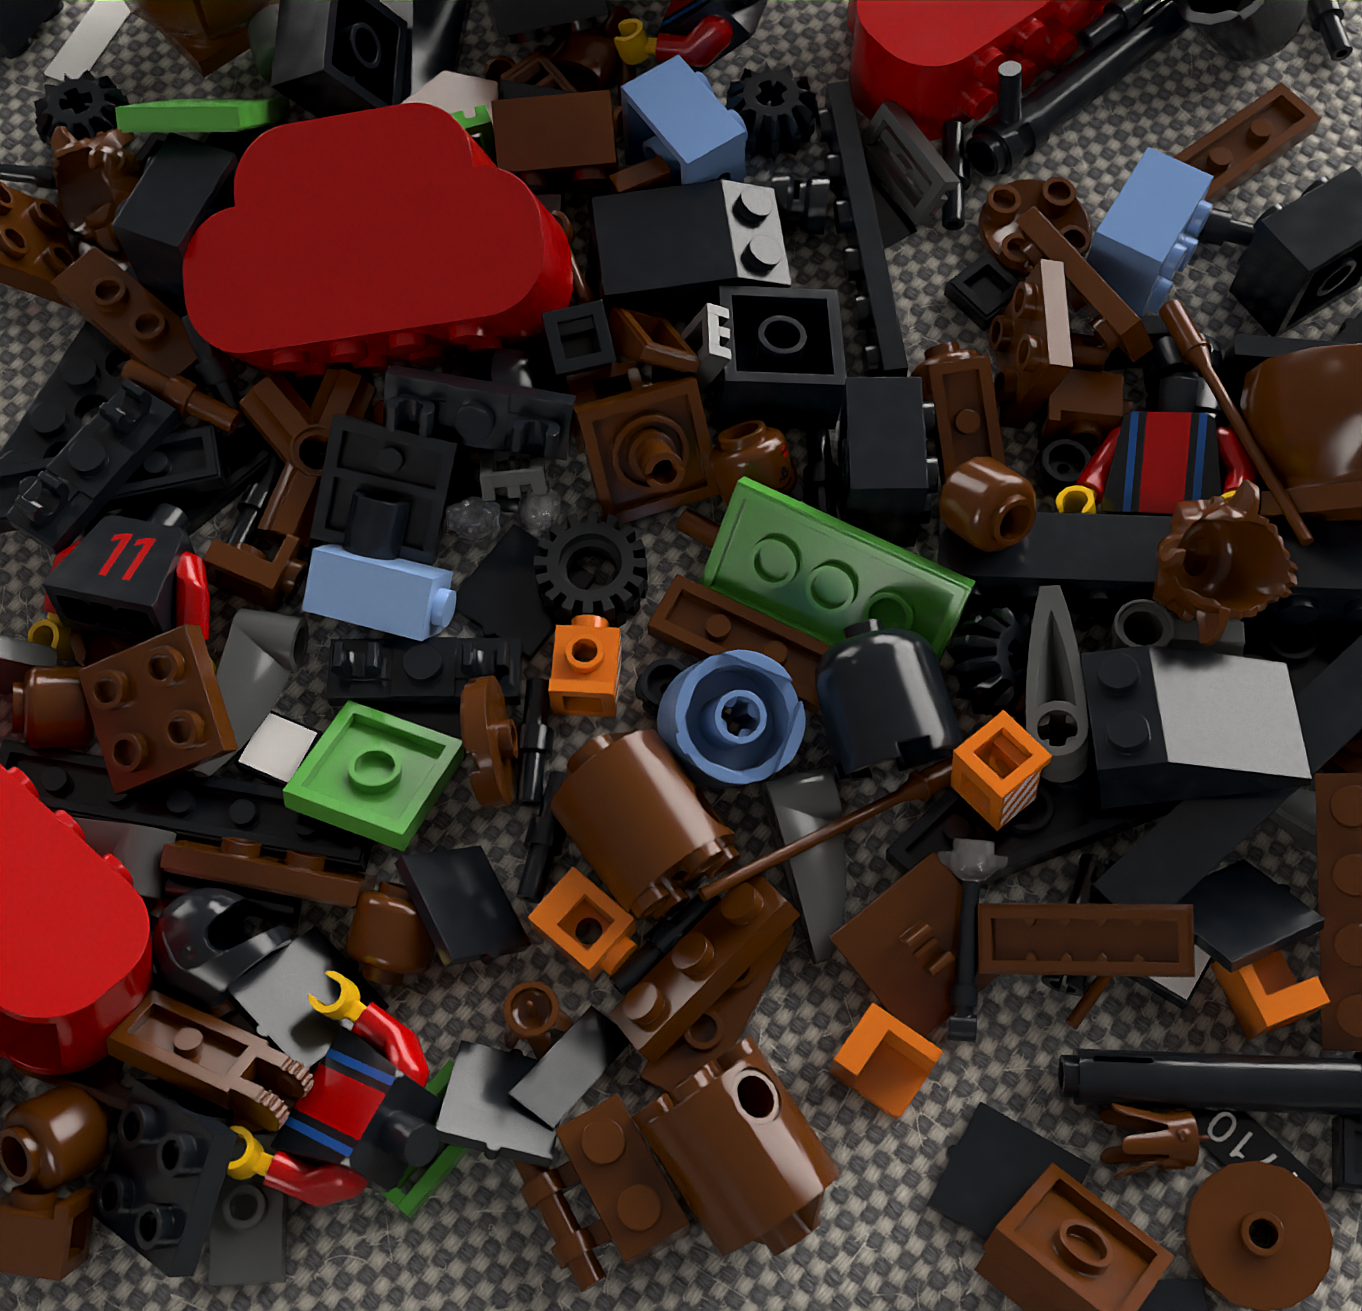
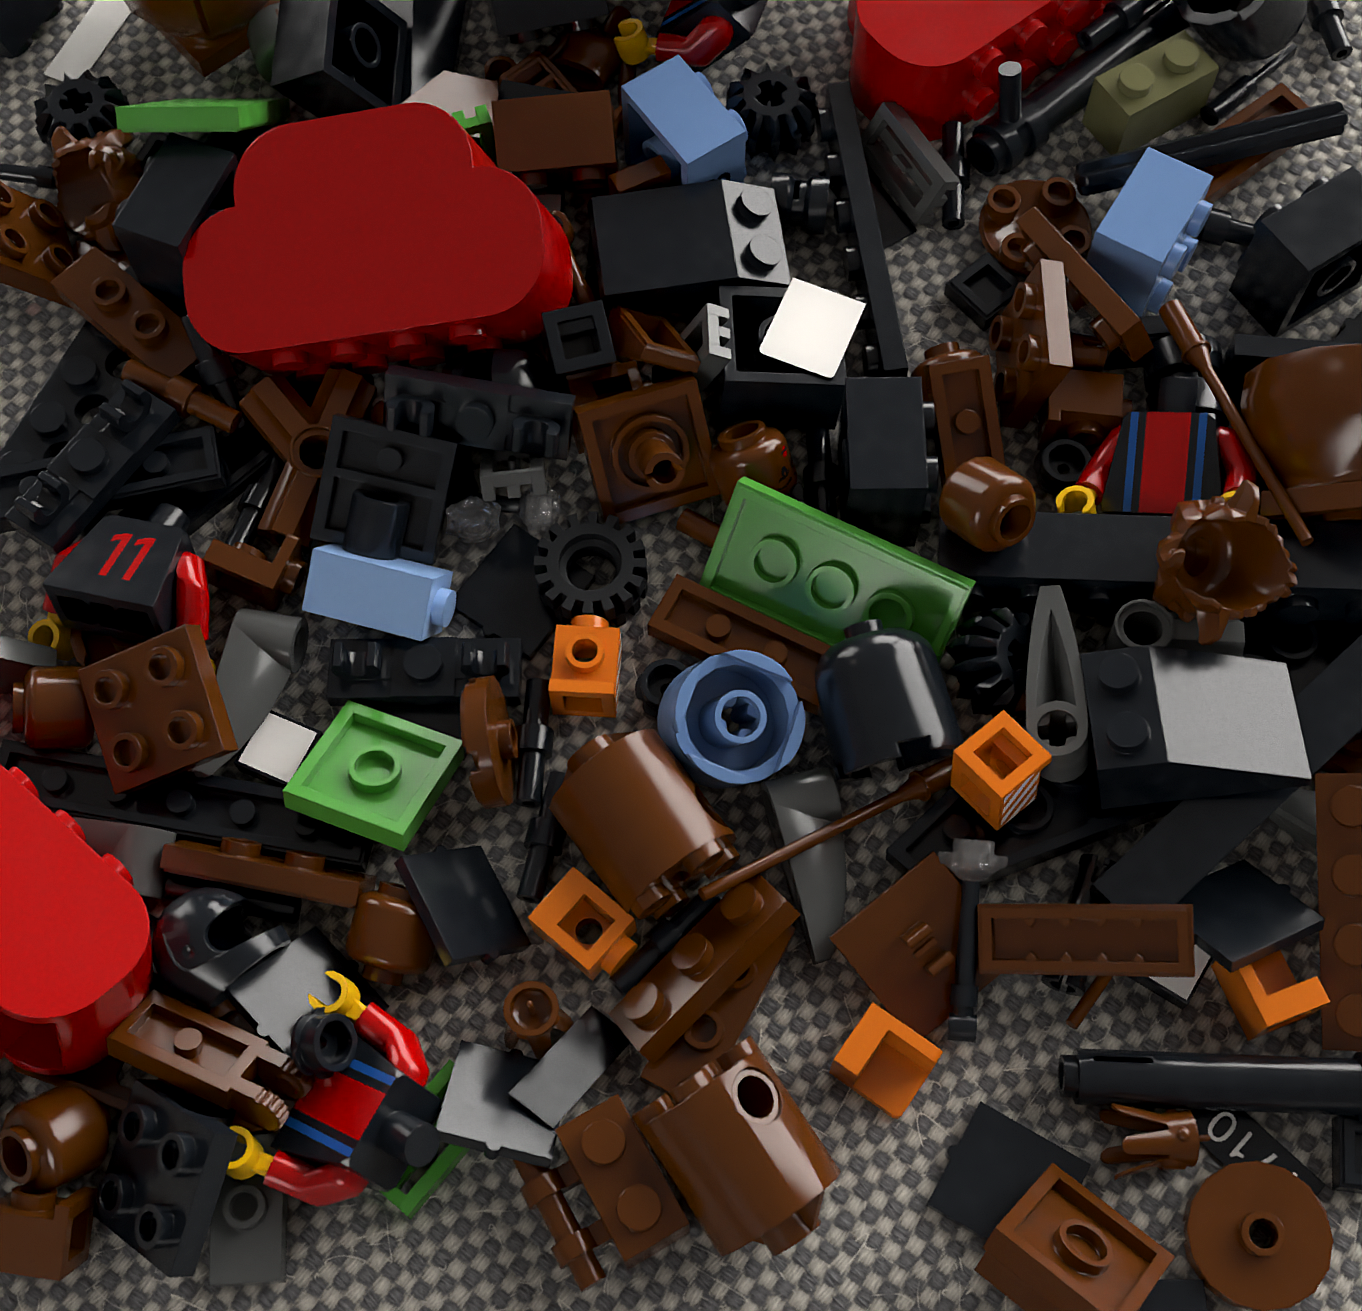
none -> black plate [291,1007,358,1079]
none -> white sticker [759,278,866,378]
none -> black axle [1074,101,1348,196]
none -> olive brick [1082,30,1220,155]
none -> black piece [1200,43,1298,126]

